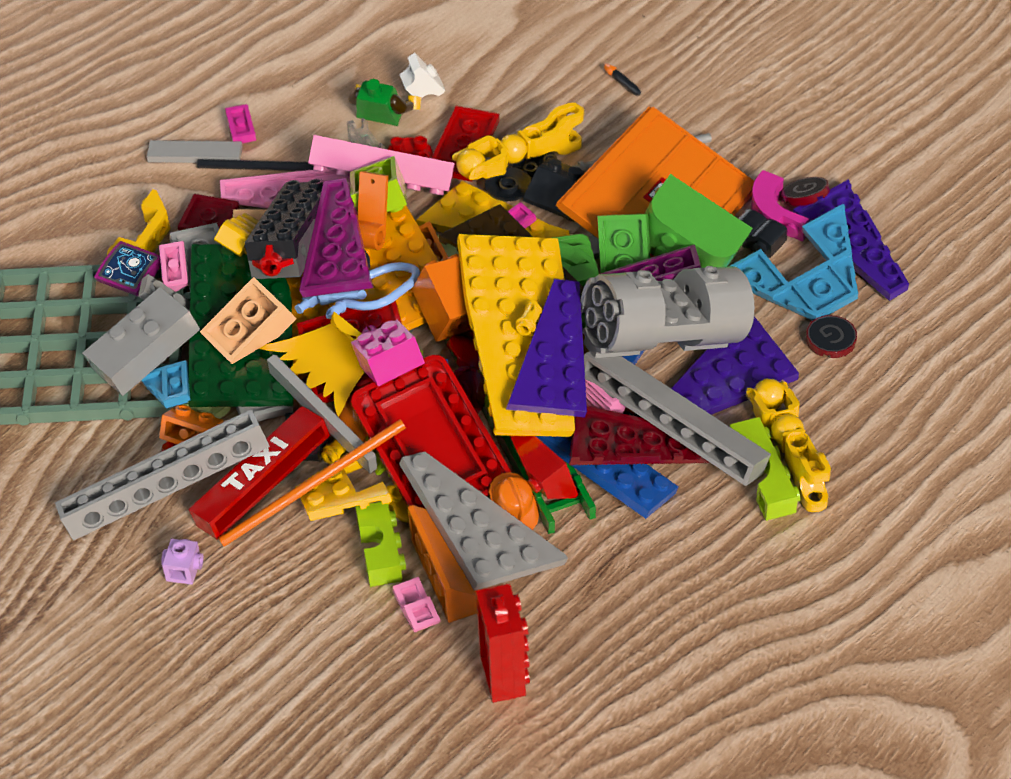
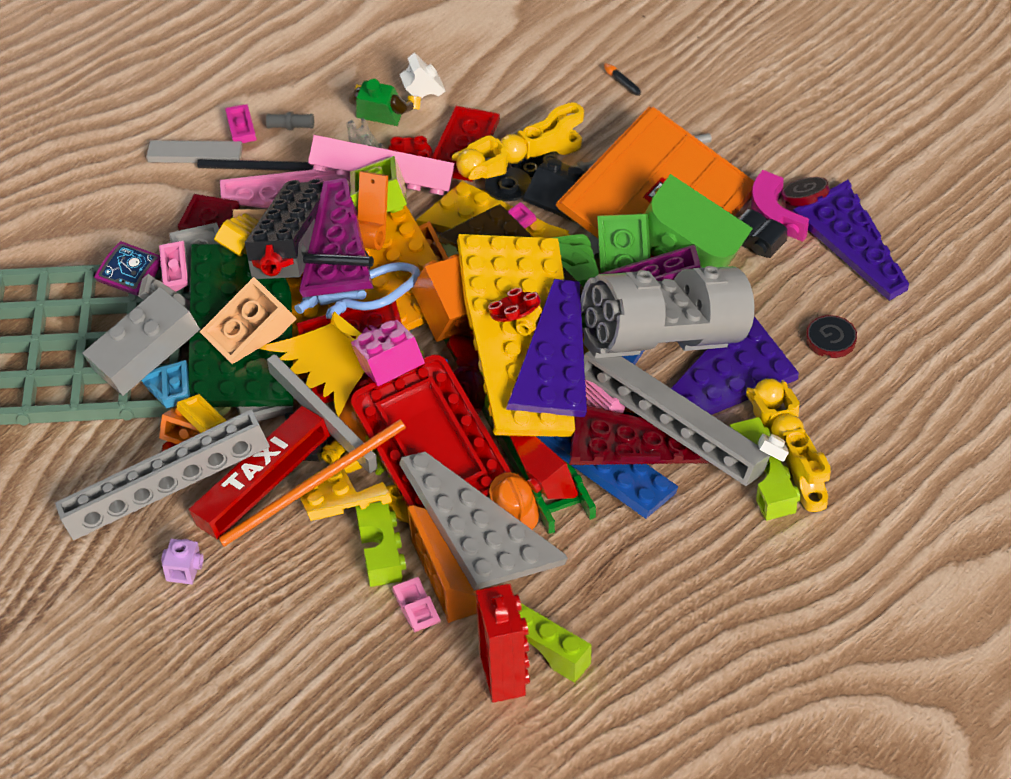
yellow slope [107,189,170,255] -> none
dark azure wing [731,204,858,320] -> none
none -> yellow tile [177,394,227,433]
none -> dark grey pin [266,112,314,130]
none -> black bar [303,253,374,267]
none -> red dish [488,288,541,322]
none -> lime arch [519,603,591,683]
none -> white plate [758,434,789,462]

